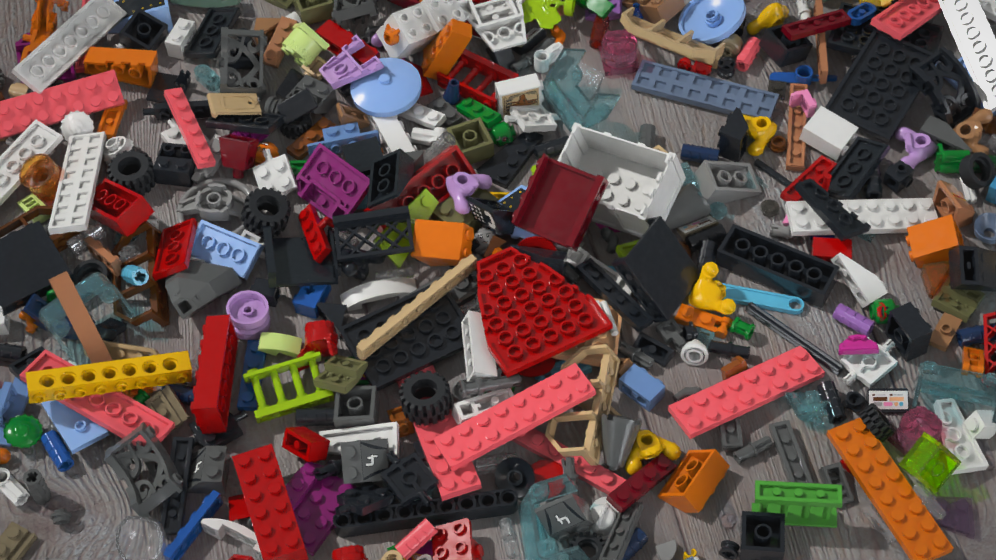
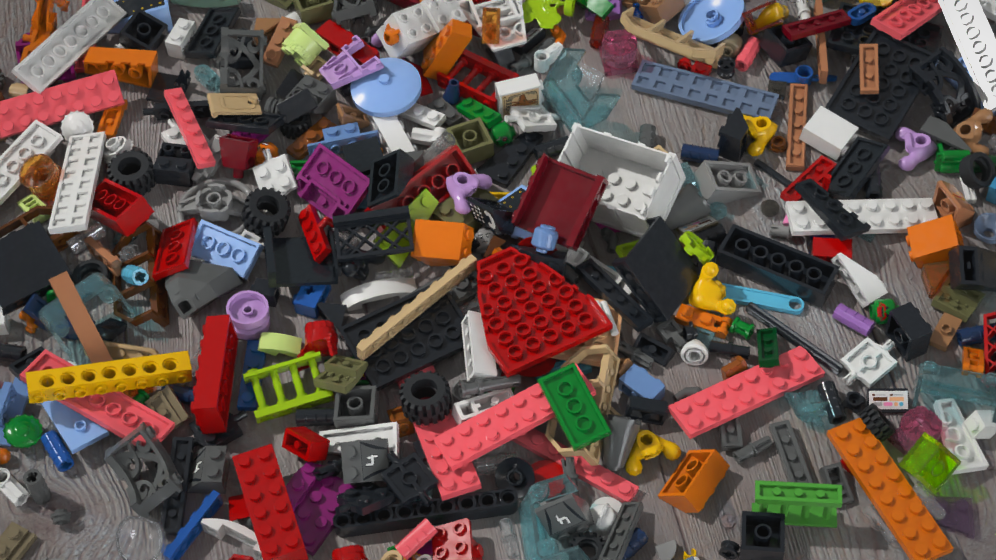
dark red plate [606,453,677,513] -> none
bright pink bracket [789,89,817,118] -> none
dark pink plate [838,334,879,355] -> none
black brick [883,160,914,194] -> none
none -> clear orange slope [482,8,501,44]
none -> medium blue head [531,224,559,254]
none -> green tile [537,363,612,452]
none -> black slope [624,395,669,426]
none -> lime plate [679,231,715,265]
none -> clear red piece [742,0,784,35]
none -> dark green plate [757,327,780,368]
none -> nougat plate [859,44,879,94]

